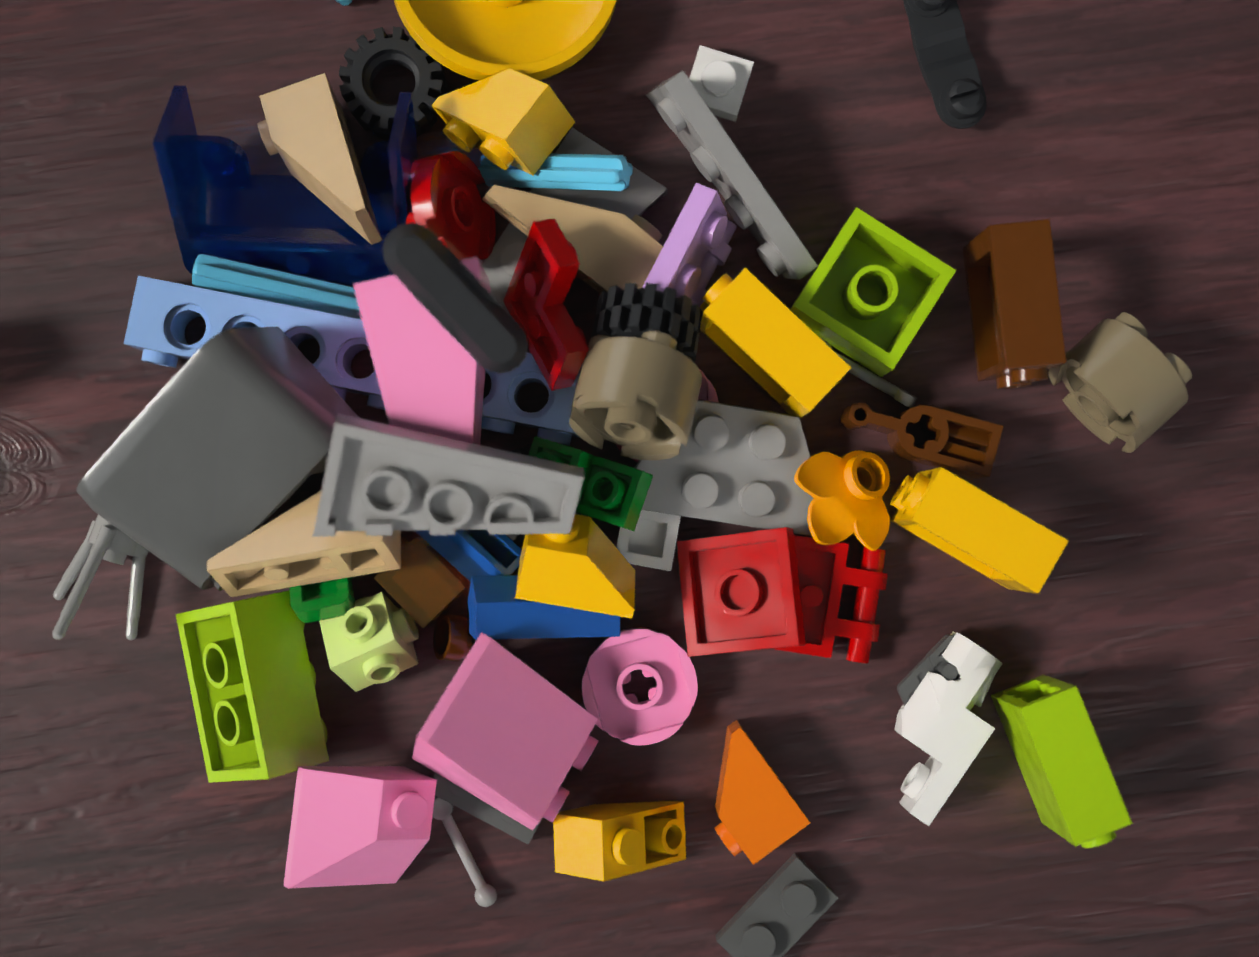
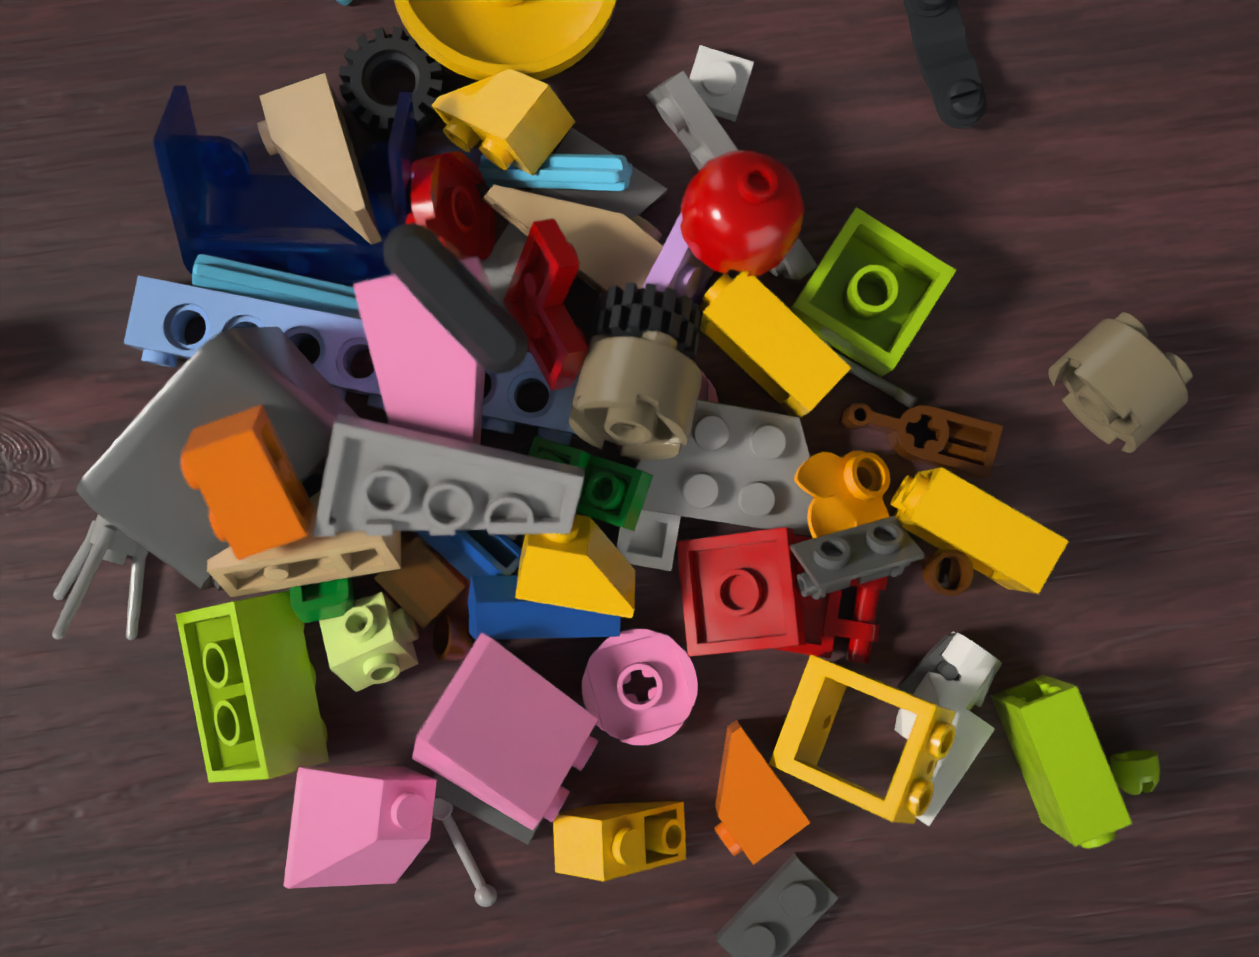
reddish brown window [963,219,1066,389] -> none
none -> orange brick [181,404,314,560]
none -> red cylinder [680,150,805,277]
none -> yellow window [769,655,956,824]
none -> dark grey hinge [790,516,924,600]
none -> reddish brown hinge [921,549,973,596]
none -> lime hinge [1110,750,1161,795]

